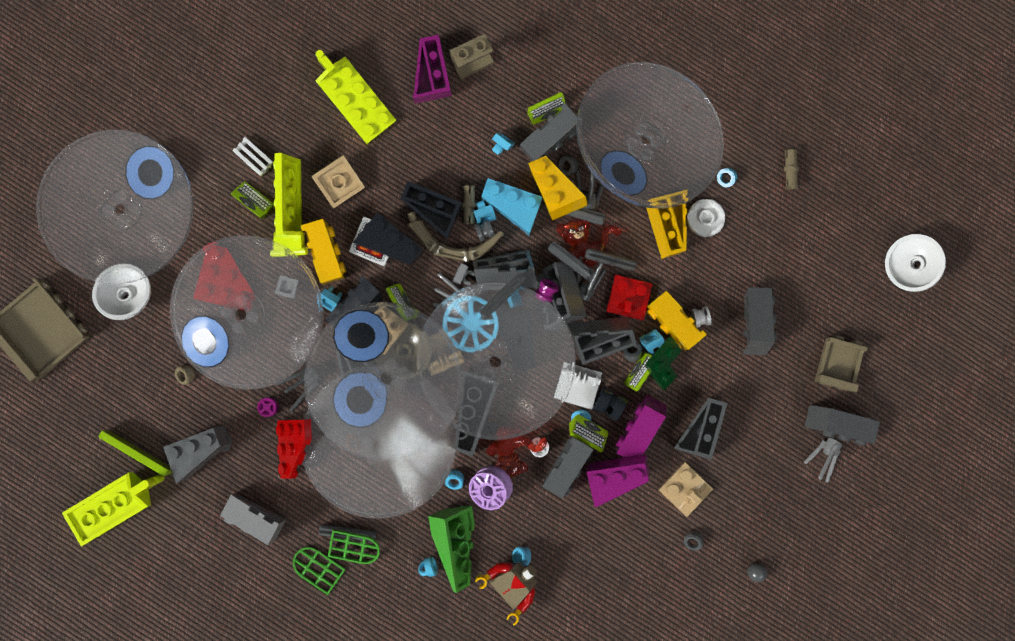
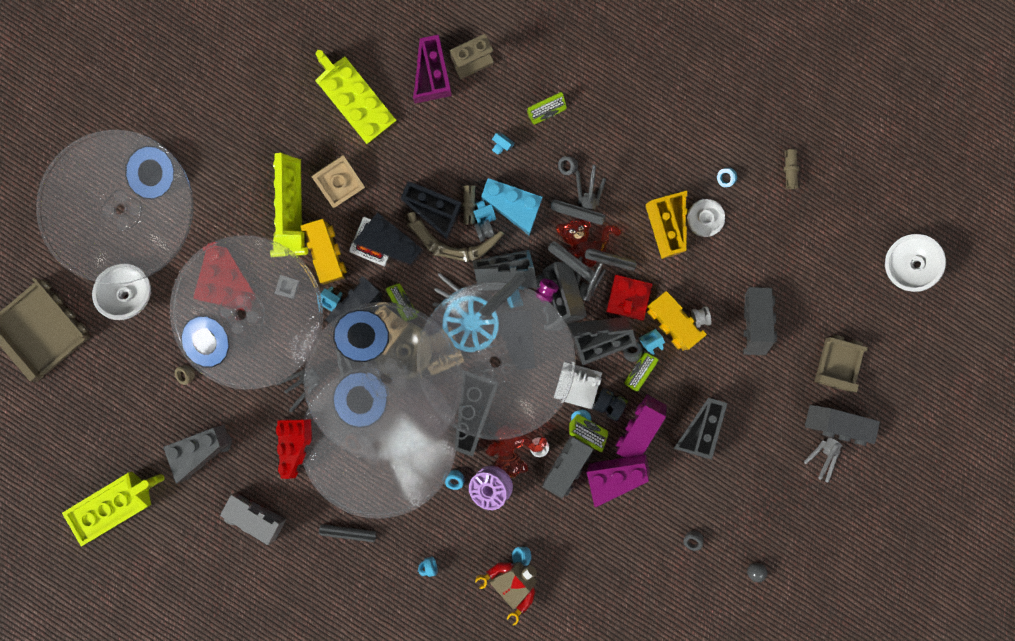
lime tile [98,430,172,476] -> none
slope [231,181,274,220] -> none
white tile [232,137,273,177] -> none
magenta wheel [257,397,279,417] -> none
bright green window [293,547,346,595] -> none
bright green window [328,529,380,564] -> none
bright green wedge [428,505,475,593] -> none
light grey tile [452,263,475,285] -> none
dark grey wedge [520,103,580,162] -> none
yellow wedge [528,156,588,220] -> none
clear dish [576,62,724,209] -> none
dark green plate [645,337,682,390] -> none
tan hinge [658,462,713,517] -> none

